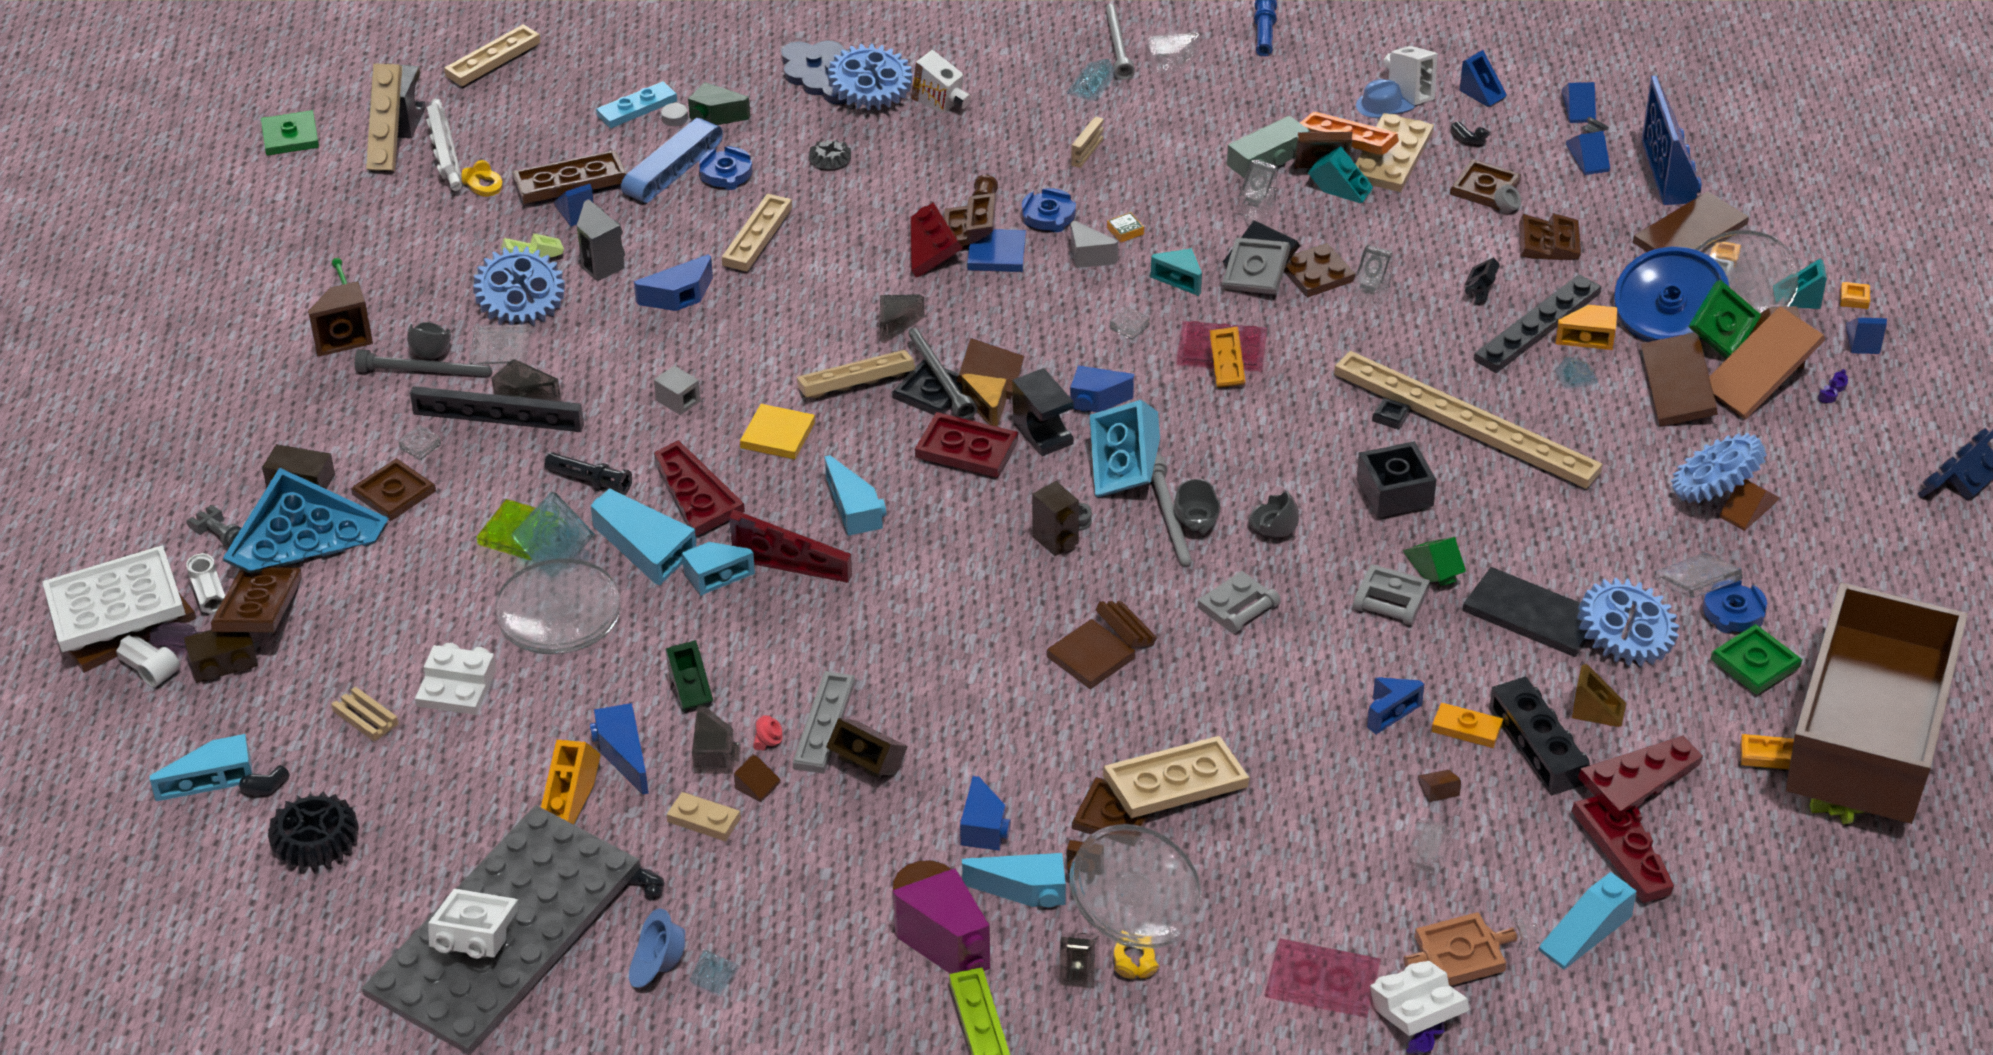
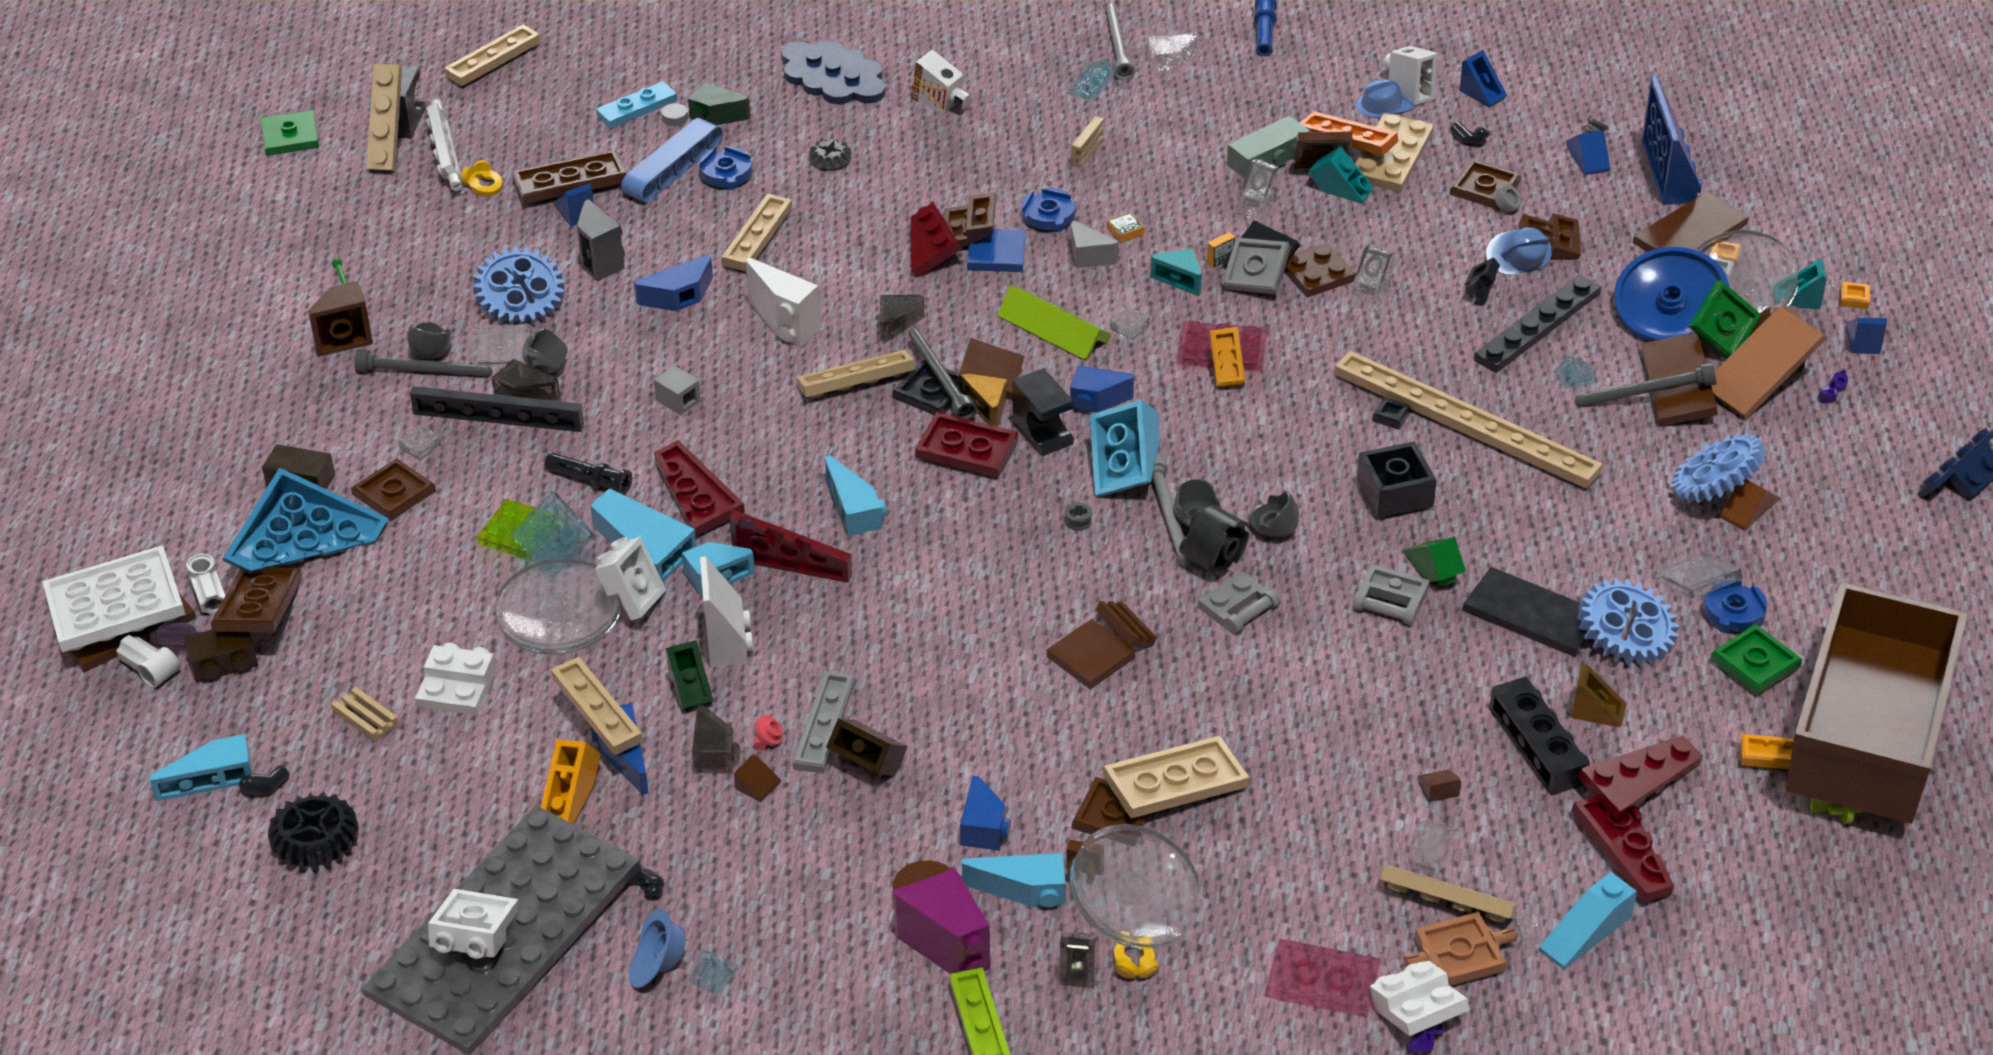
dark grey hinge [186,505,241,548] -> none
yellowish green slope [501,233,564,258] -> none
tan plate [667,792,741,841] -> none
yellow tile [740,404,815,459] -> none
light blue gear [828,44,913,110] -> none
reddish brown bush [972,175,998,196] -> none
dark brown brick [1032,481,1079,556] -> none
blue slope [1367,677,1425,735] -> none
light orange plate [1431,702,1503,748] -> none
light orange slope [1555,305,1617,350] -> none
blue slope [1562,82,1596,123] -> none
none -> dark grey hair [522,328,568,375]
none -> tan plate [551,656,643,755]
none -> white plate [594,537,666,620]
none -> white slope [700,556,753,667]
none -> white slope [746,257,821,347]
none -> lime panel [997,285,1112,360]
none -> pearl dark grey brick [1179,505,1250,576]
none -> tile [1207,232,1235,268]
none -> tan plate [1380,865,1519,923]
none -> medium blue piece [1486,227,1552,274]
none -> dark grey piece [1575,362,1717,406]

